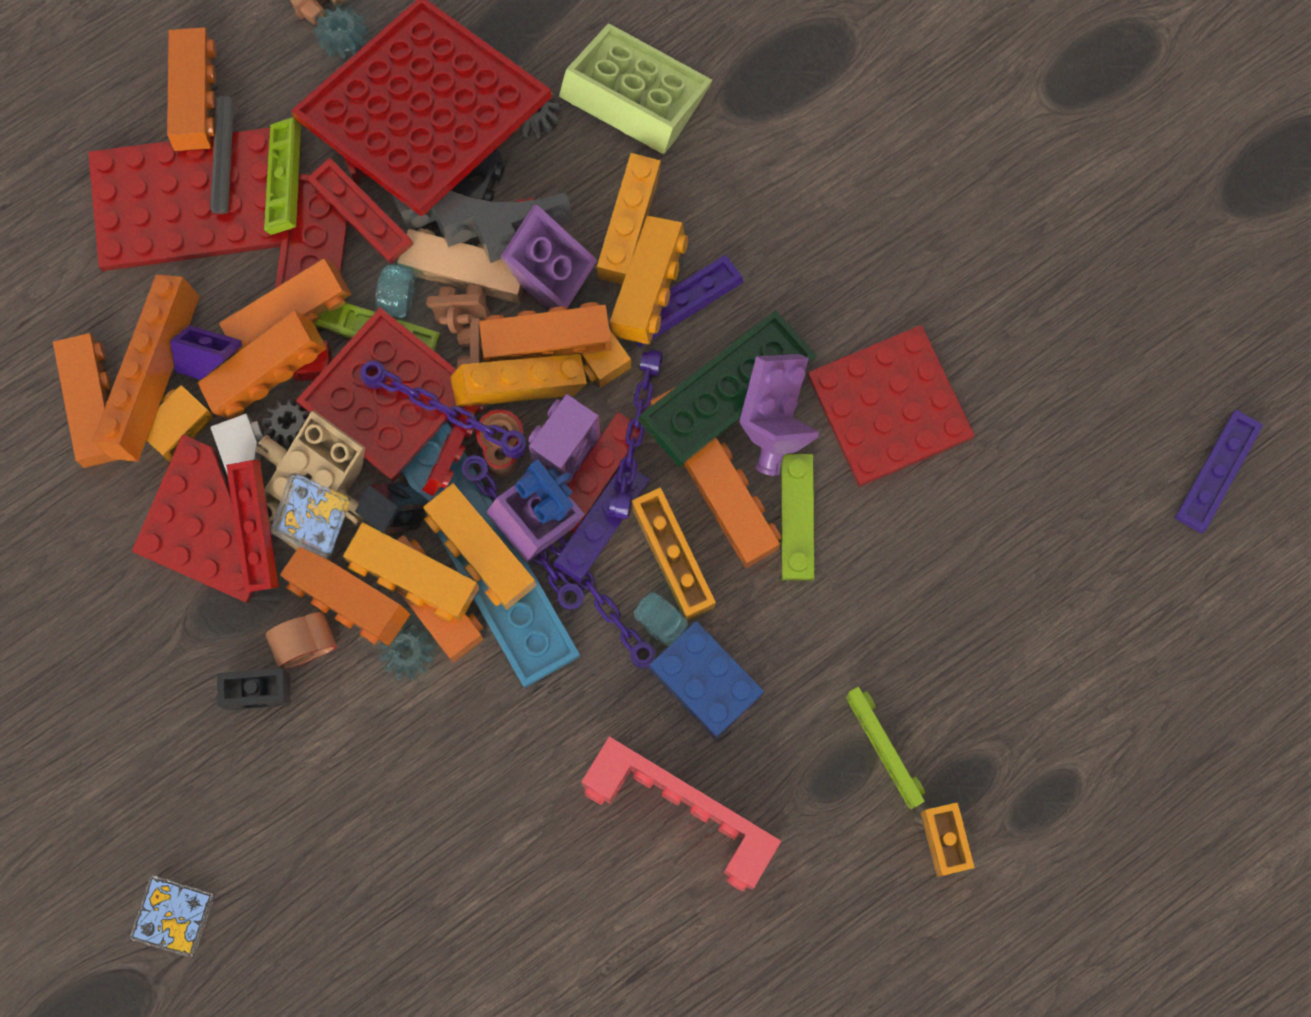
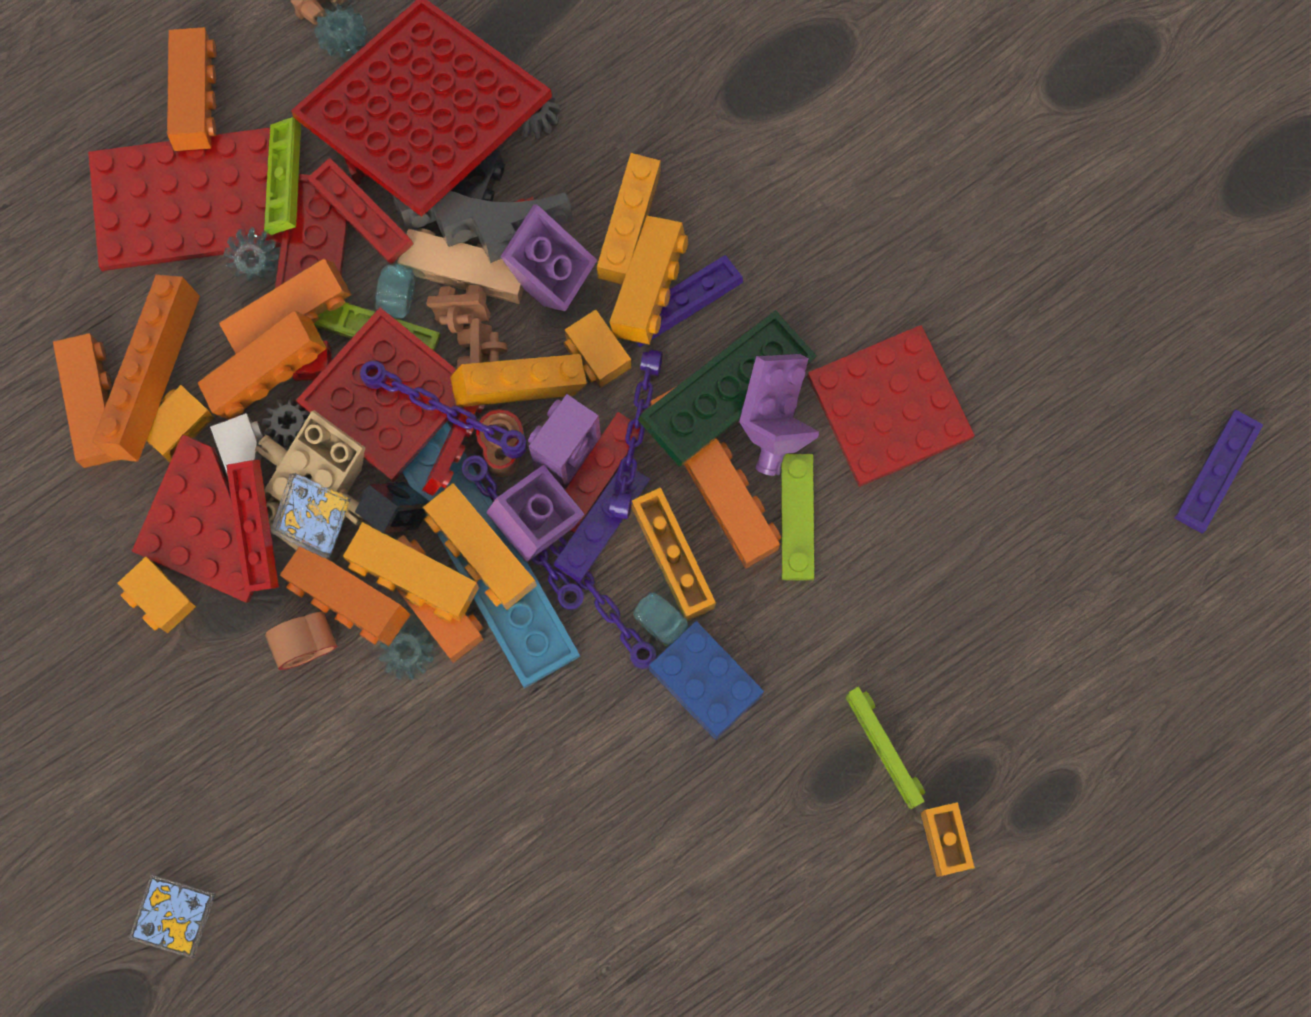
dark purple slope [170,325,242,380] -> none
dark grey axle [210,96,234,214] -> none
black brick [217,668,291,711] -> none
orange brick [479,302,611,362] -> none
blue hips [515,459,574,524] -> none
yellowish green slope [559,23,712,154] -> none
coral plate [581,736,781,892] -> none
none -> light orange brick [117,557,196,633]
none -> clear light blue gear [224,227,278,281]

